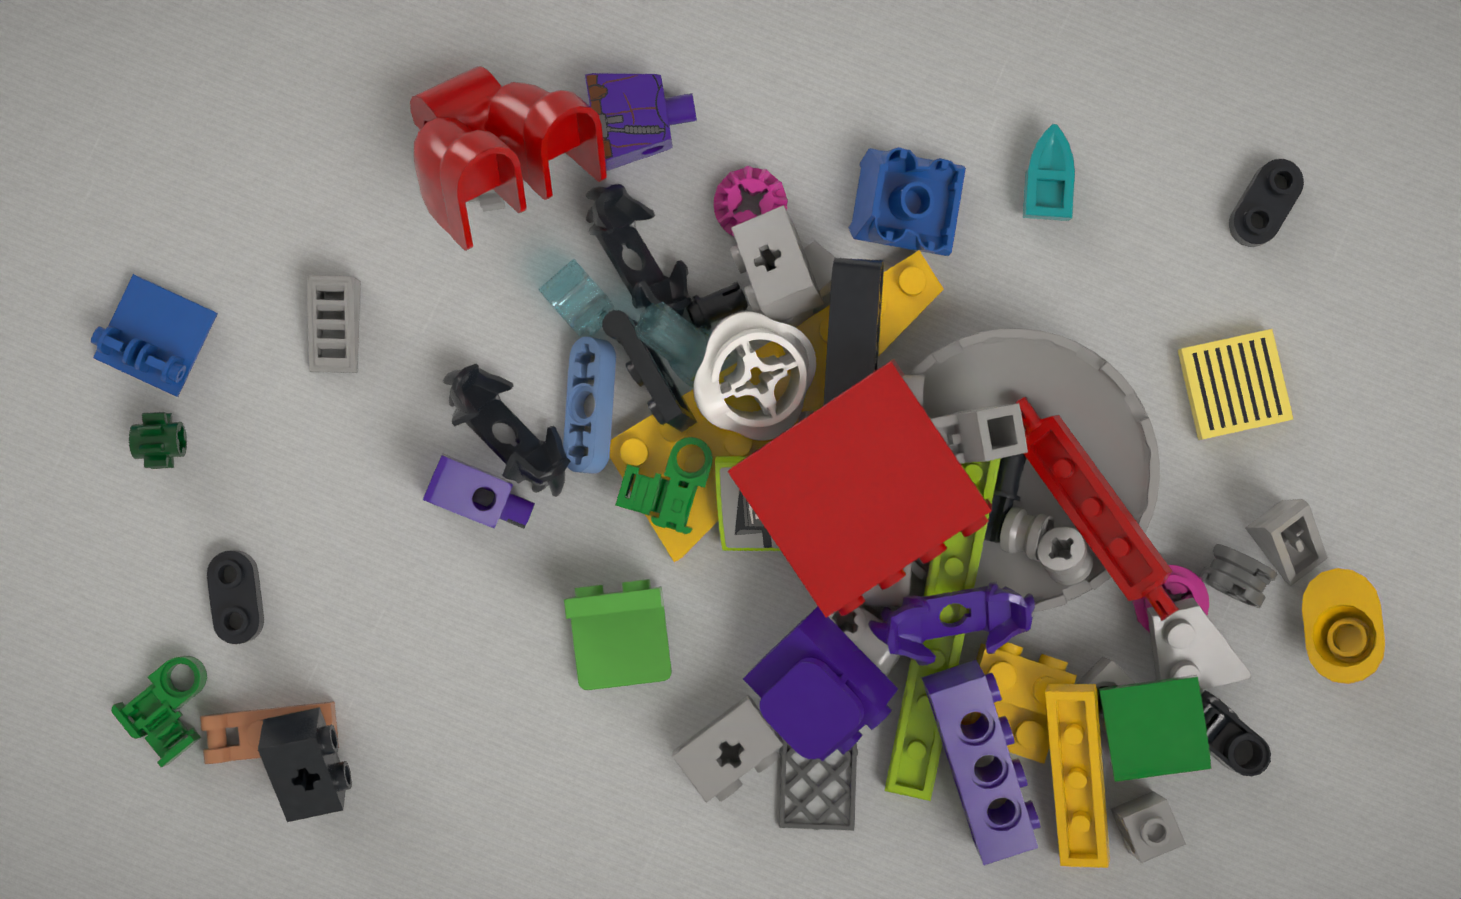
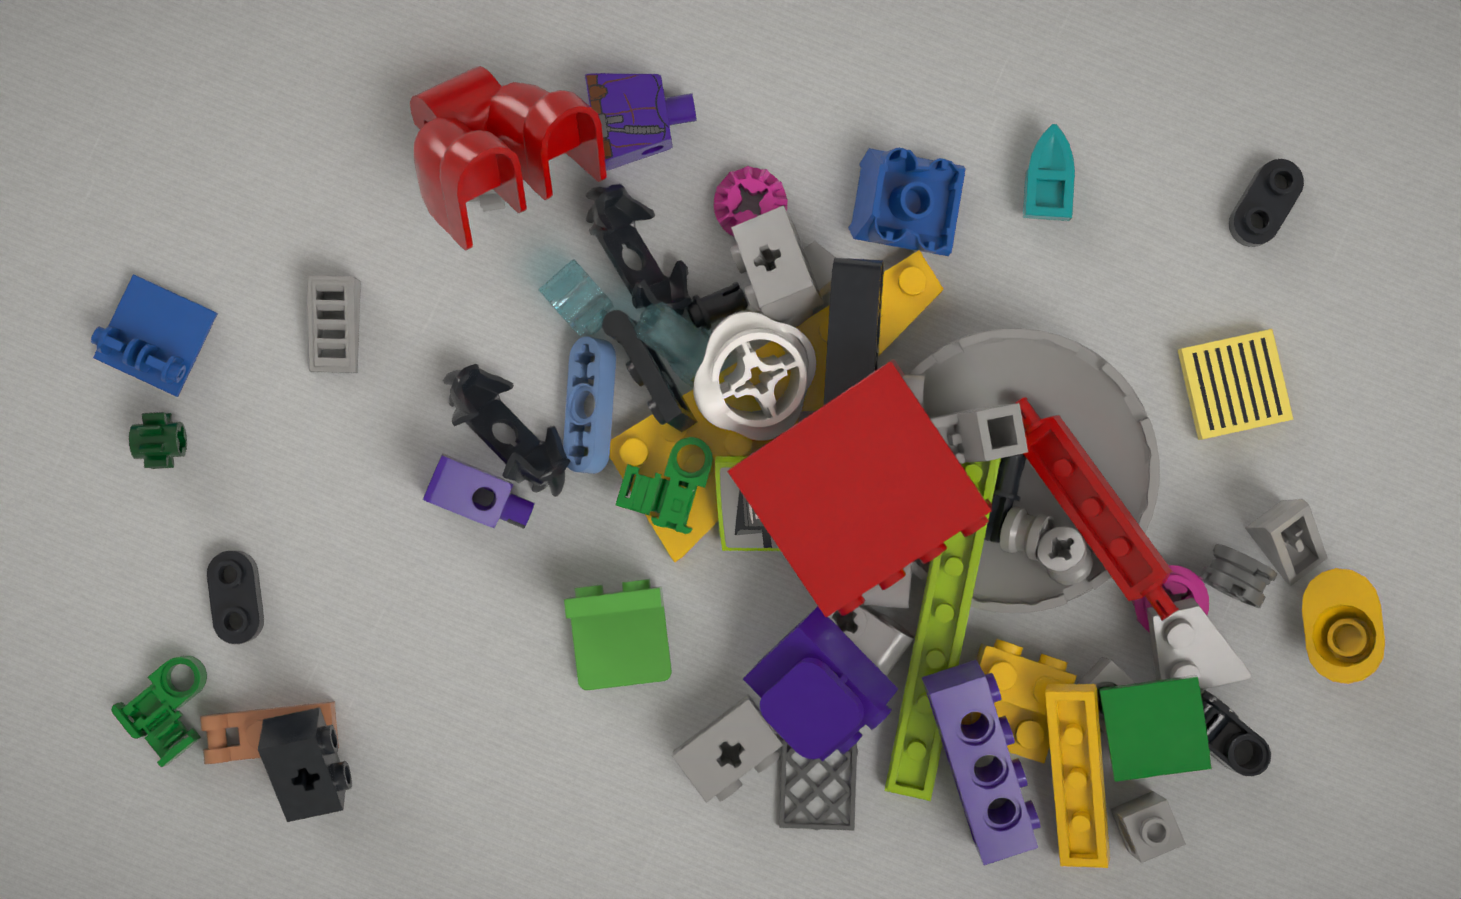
dark purple piece [868,582,1035,666] -> none

